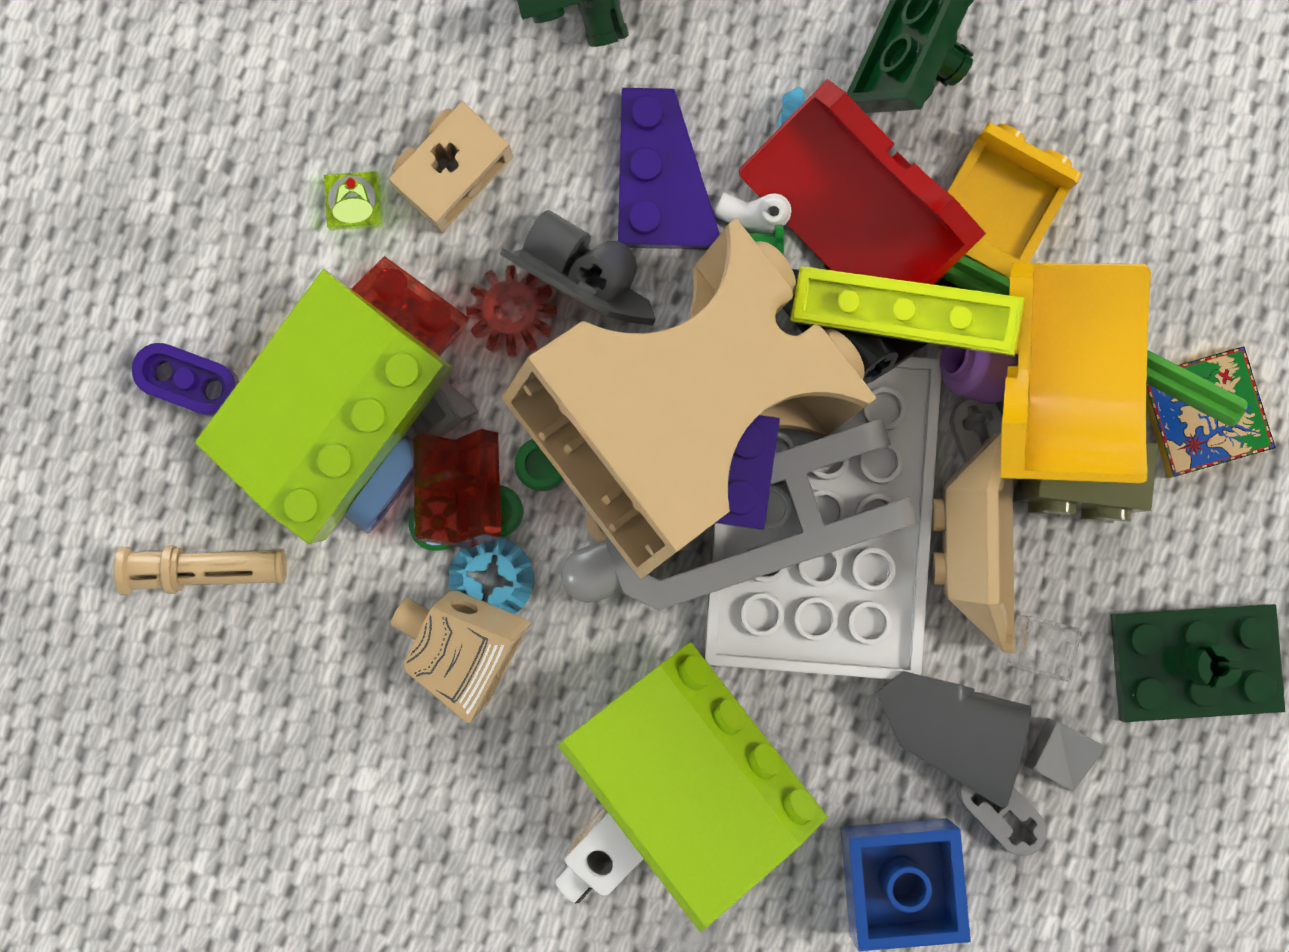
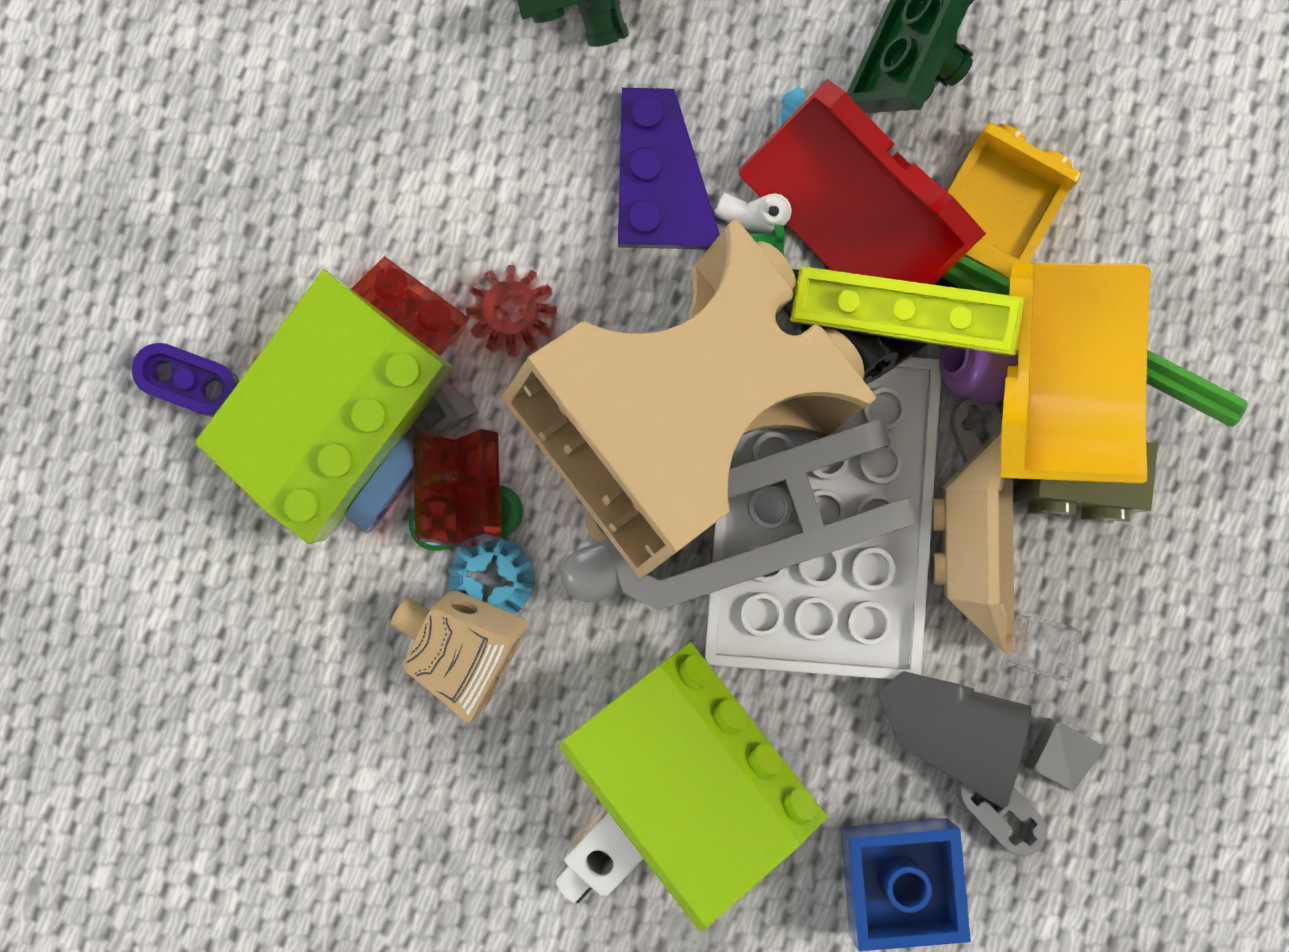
tan pin [114,545,287,595] -> none
tile [324,171,383,231] -> none
tan brick [389,101,513,233] -> none
dark grey panel [500,210,656,326] -> none
green tile [515,439,564,491] -> none
dark purple plate [715,415,780,530] -> none
dark green plate [1110,604,1286,722] -> none
tile [1146,346,1276,478] -> none

